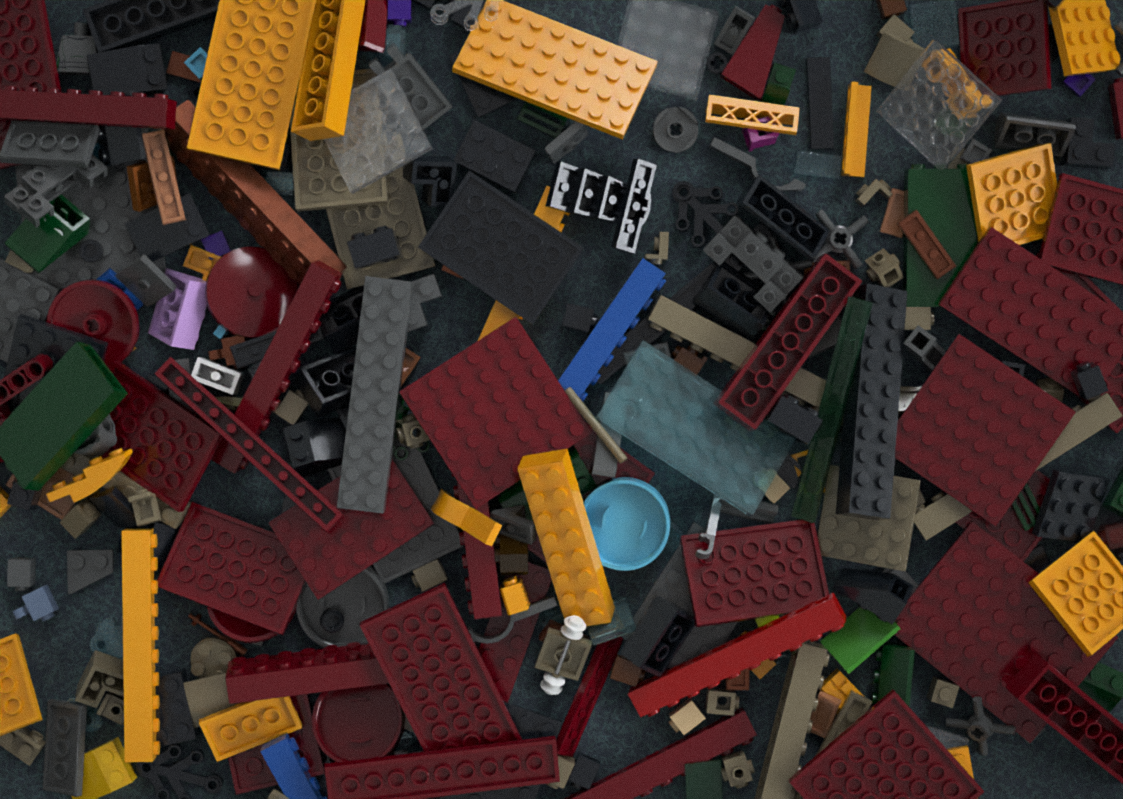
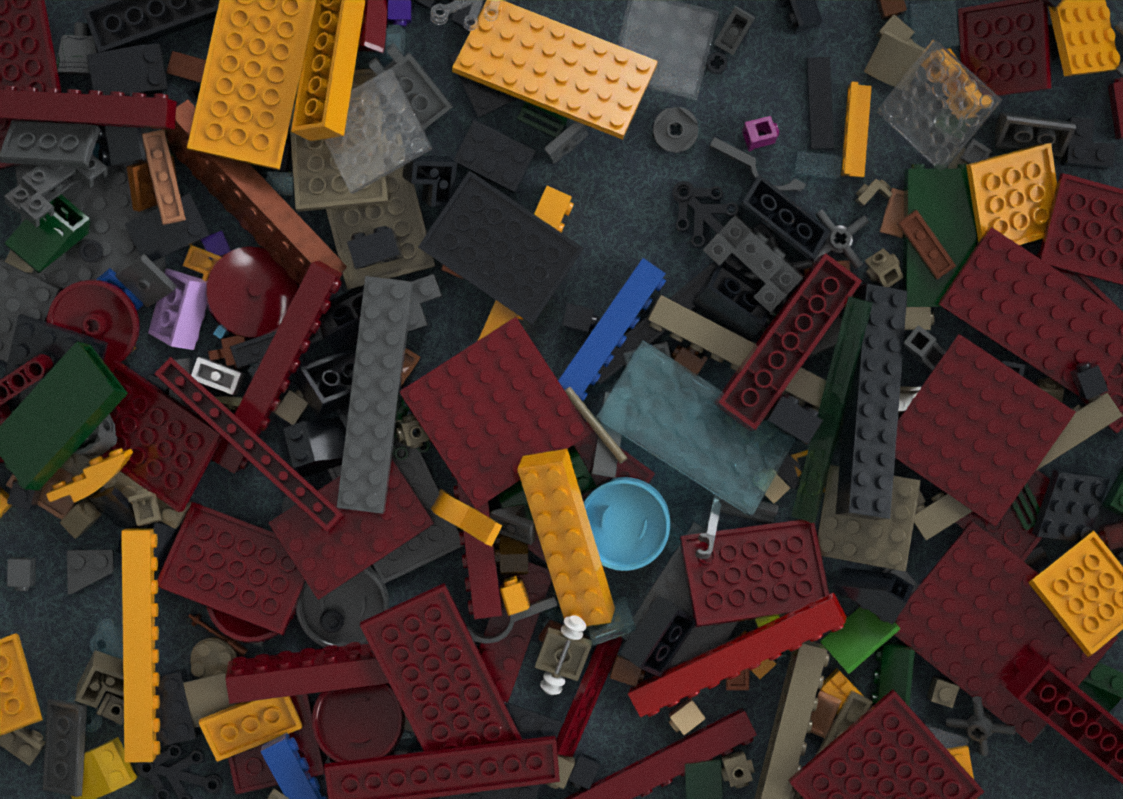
sand blue brick [12,585,59,622] -> none
medium azure tile [184,47,208,80] -> none
dark tan brick [411,558,448,592] -> none
black slope [546,159,657,254] -> none
dark tan bracket [644,232,669,265] -> none
light orange fence [705,95,800,135] -> none
dark tan brick [705,688,739,716] -> none
dark red slope [720,4,785,101] -> none
dark green slope [761,63,796,105] -> none
dark purple tile [1062,74,1096,97] -> none

